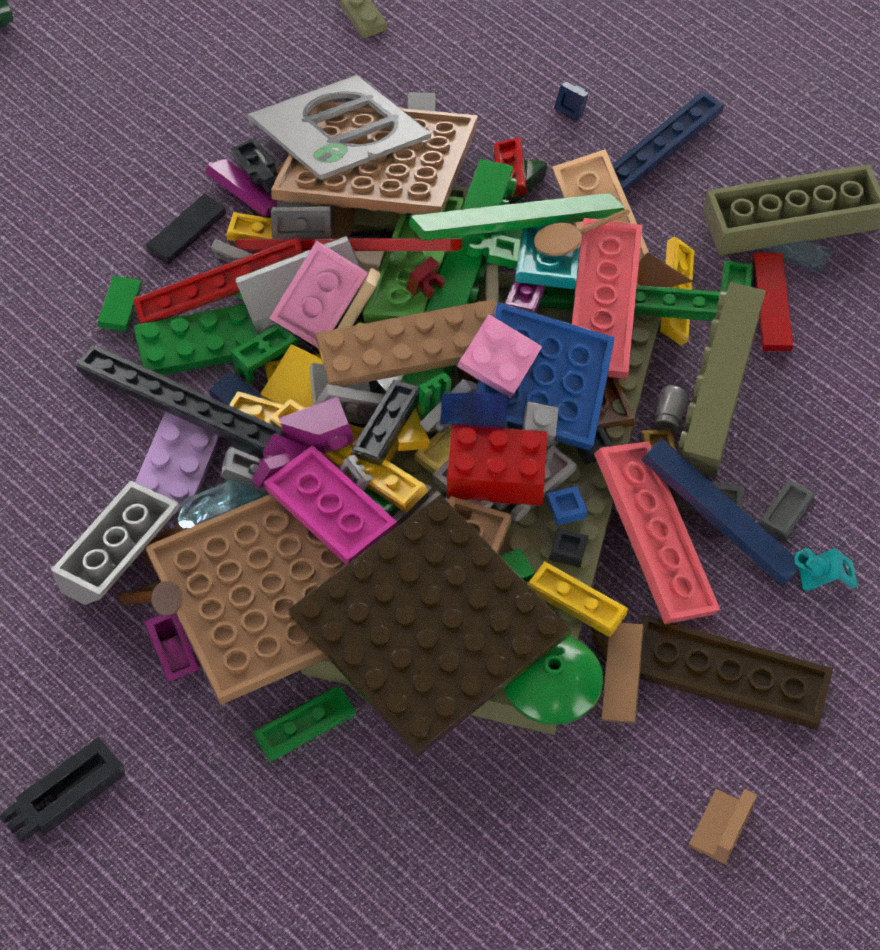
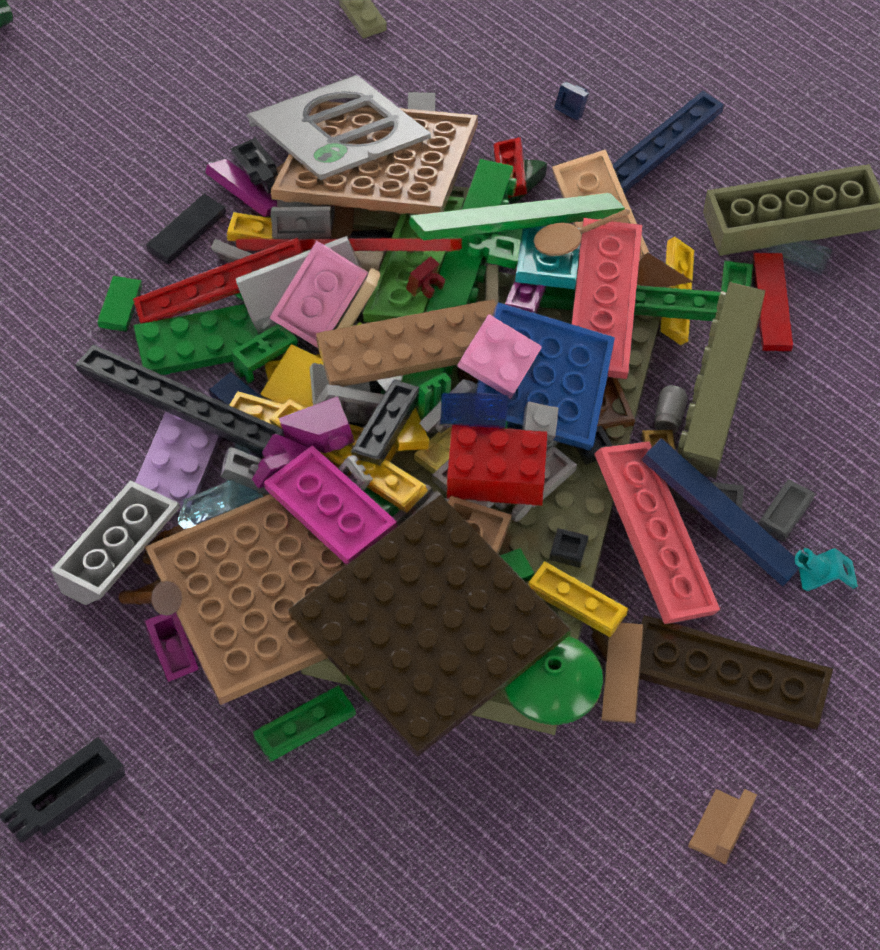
blue plate [546,486,588,526] -> none

